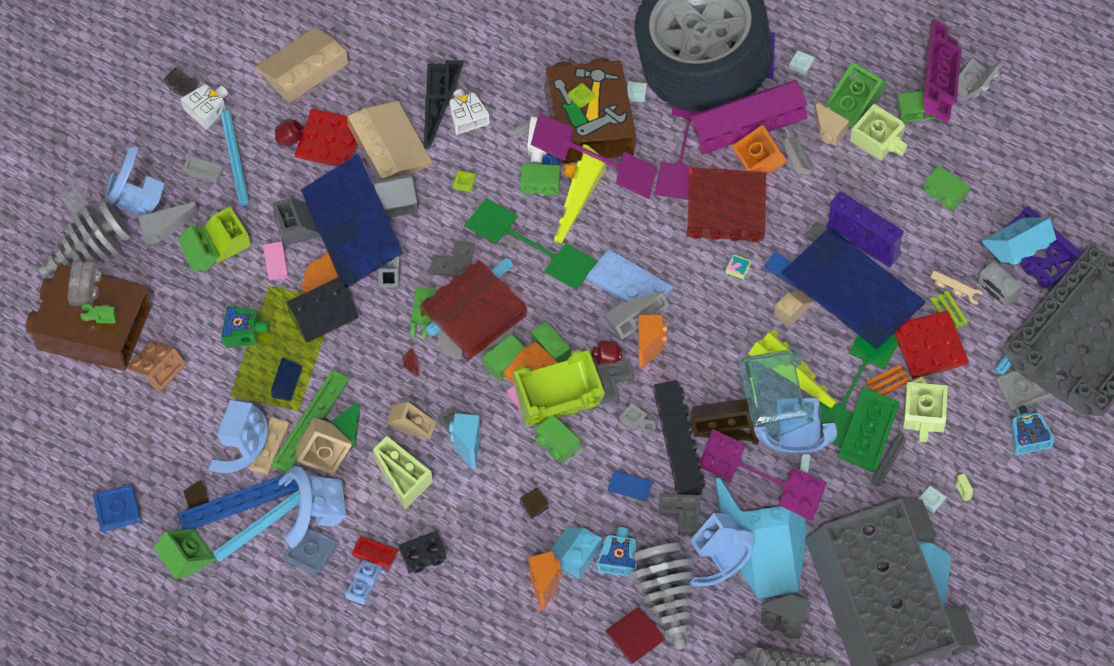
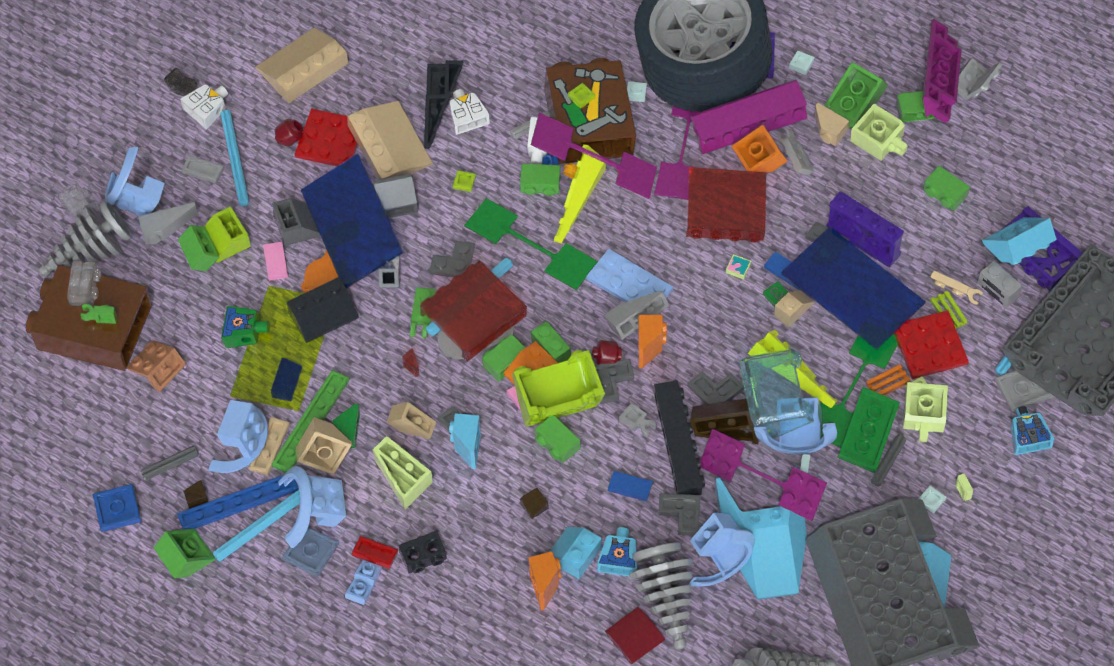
dark grey slope [761,594,811,639] -> none
none -> dark grey axle [141,446,198,480]
none -> dark grey plate [687,371,744,405]
none -> green tile [763,281,788,307]

